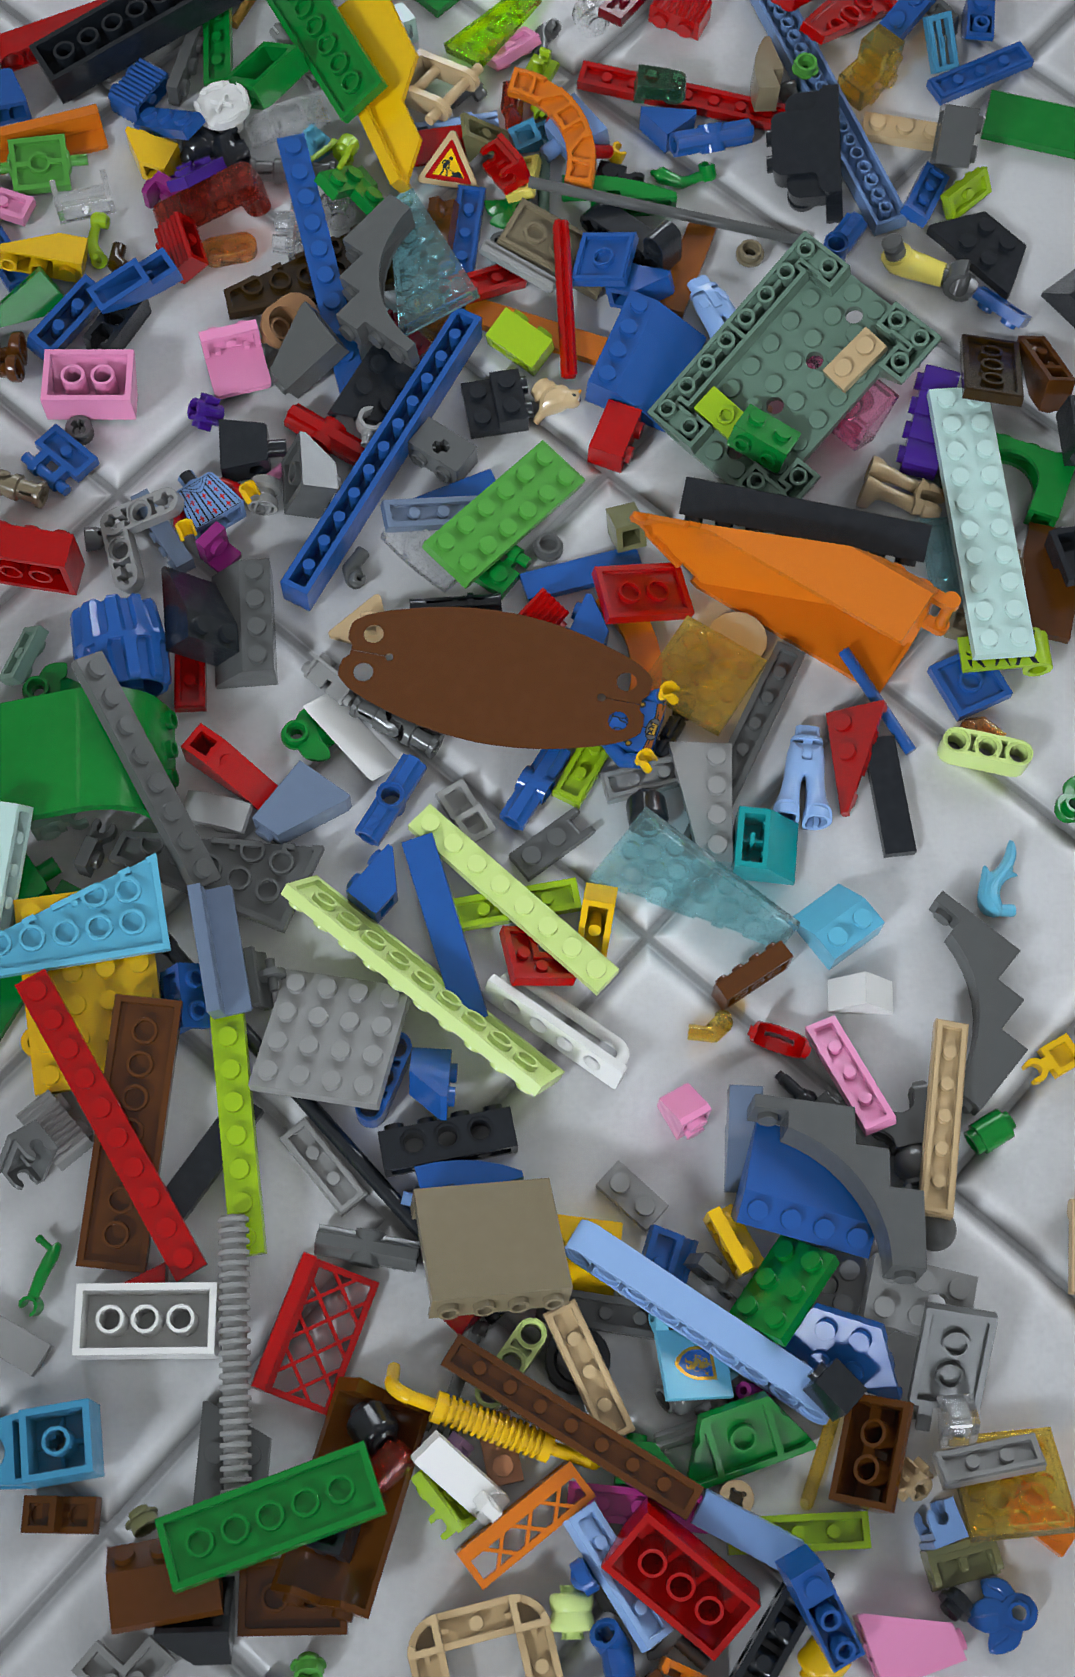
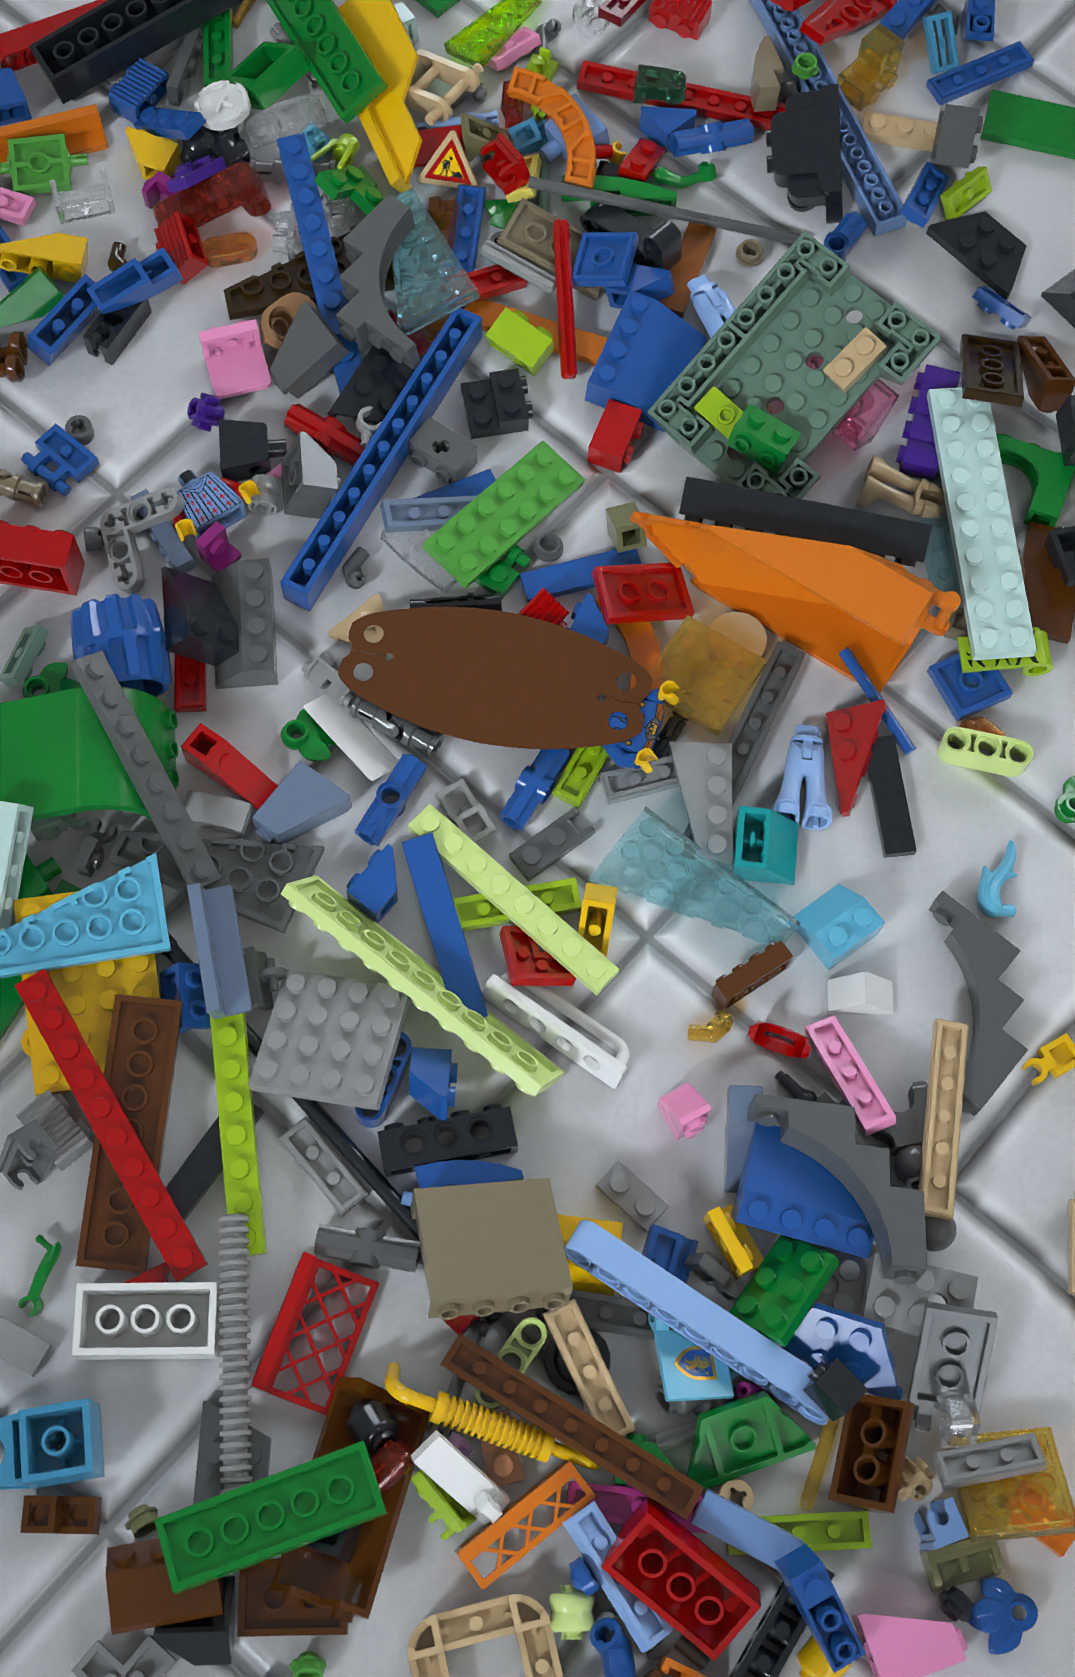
bright pink slope [40,349,138,420] -> none
lime piece [87,212,110,269] -> none
tan animal [531,378,582,425] -> none
black head [626,788,669,837] -> none
piece [881,233,979,302] -> none
green brick [964,1109,1016,1155] -> none
none -> red plate [618,138,666,182]

